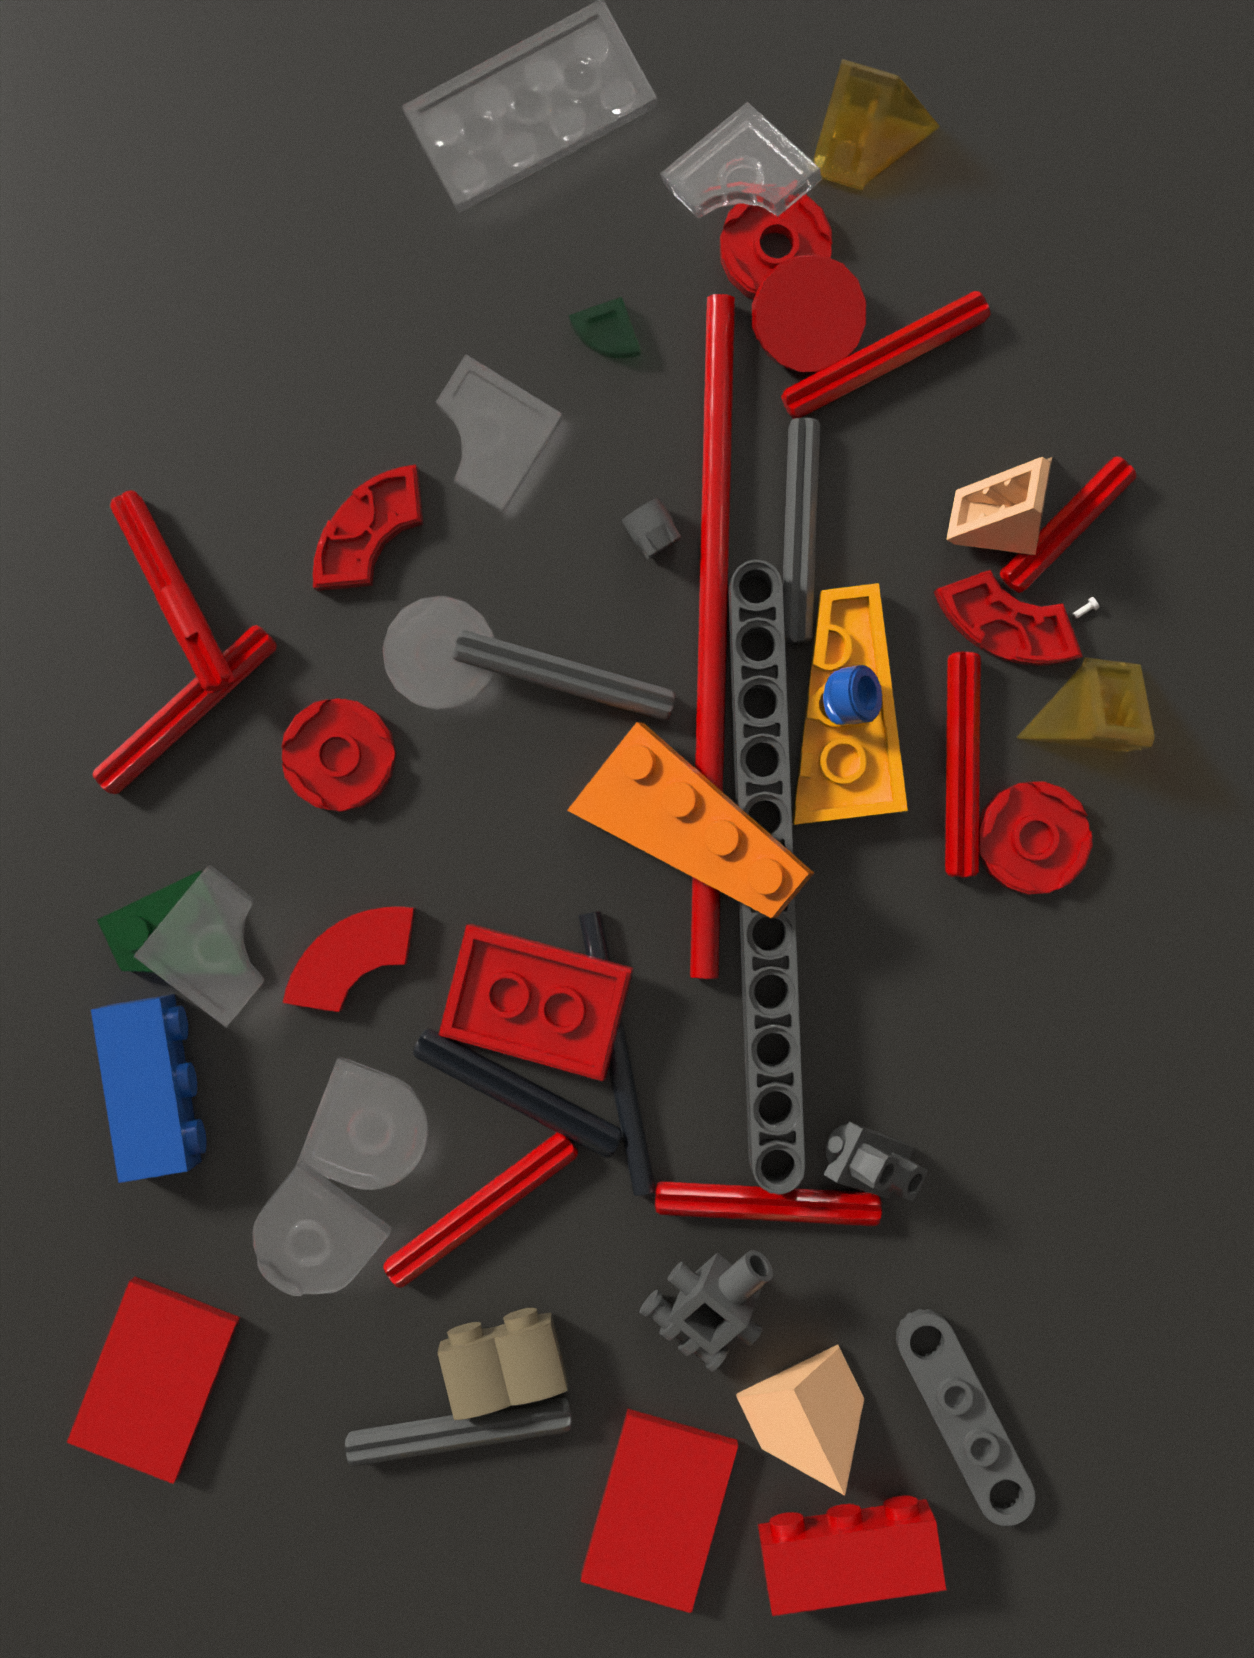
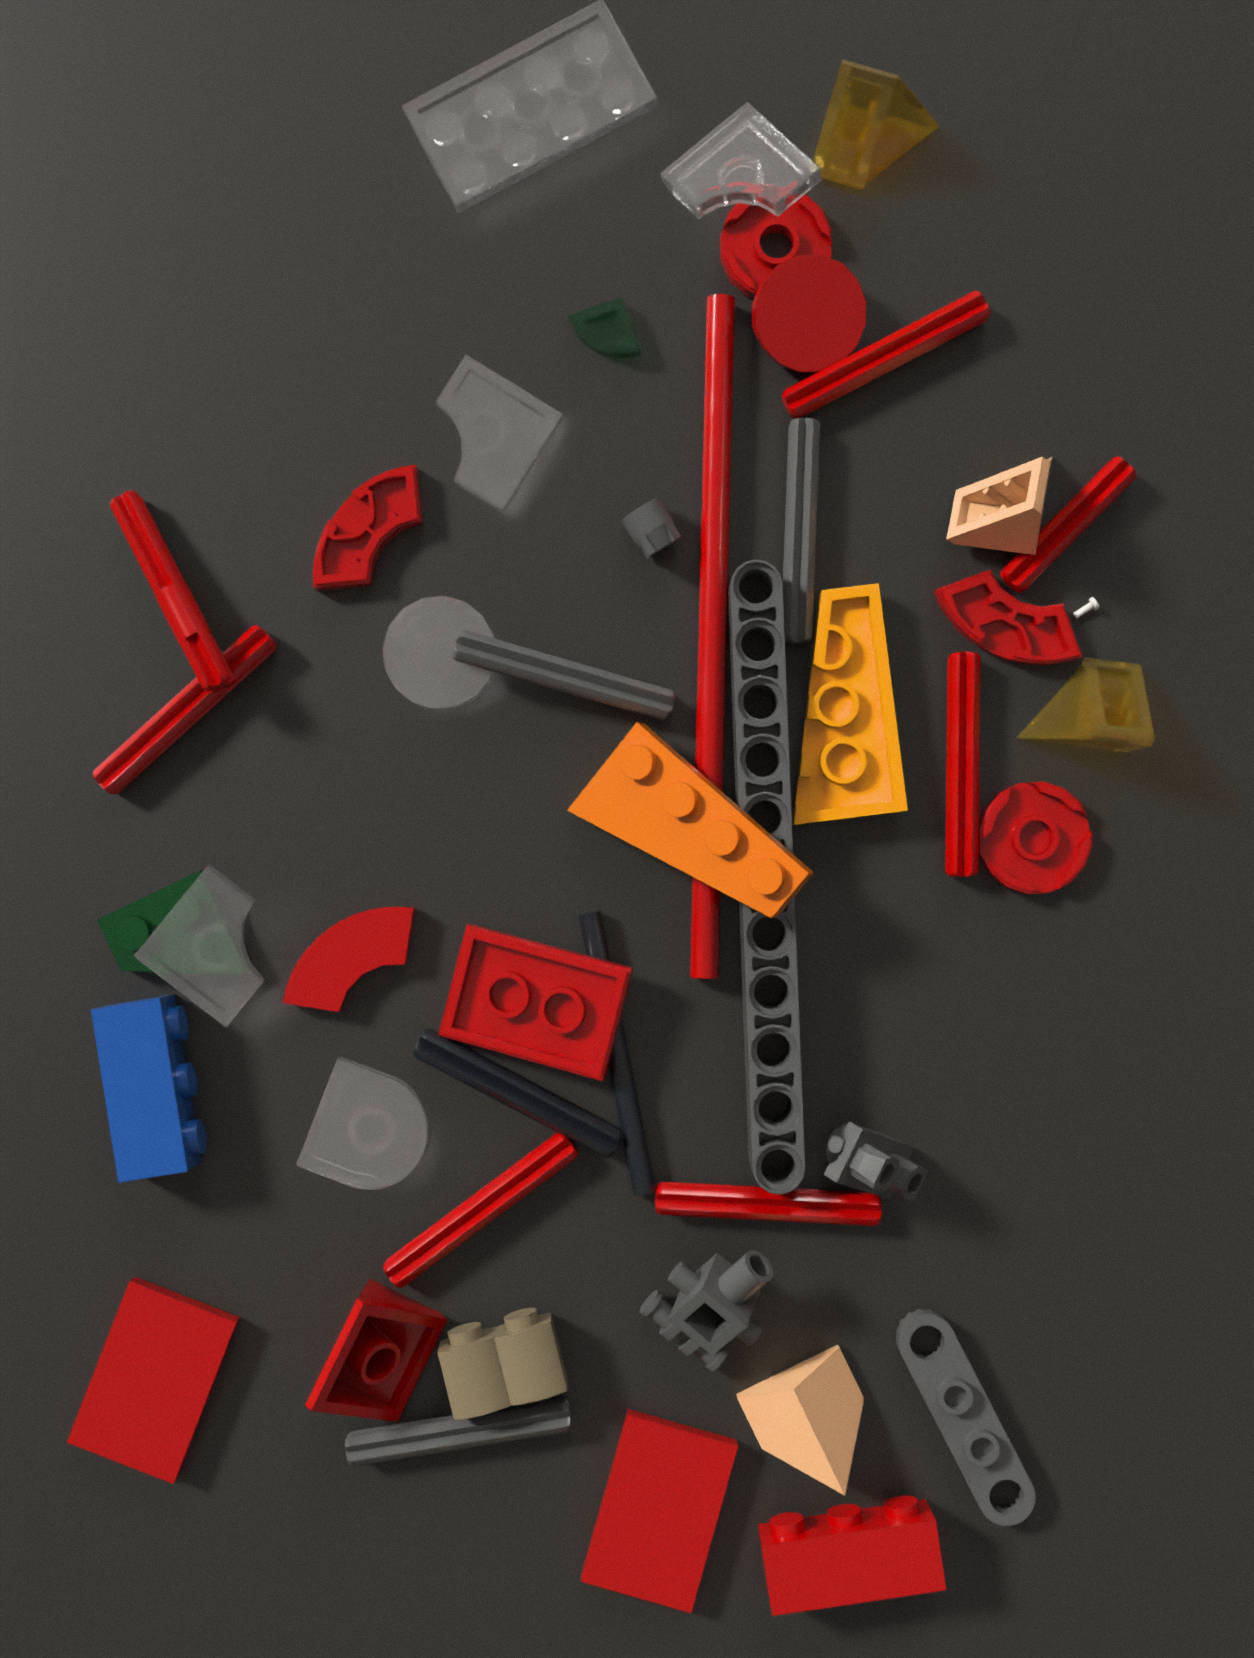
clear tile [252,1160,392,1297] -> none
red tile [281,698,396,812] -> none
blue tile [823,665,882,725] -> none
none -> red slope [305,1278,448,1422]

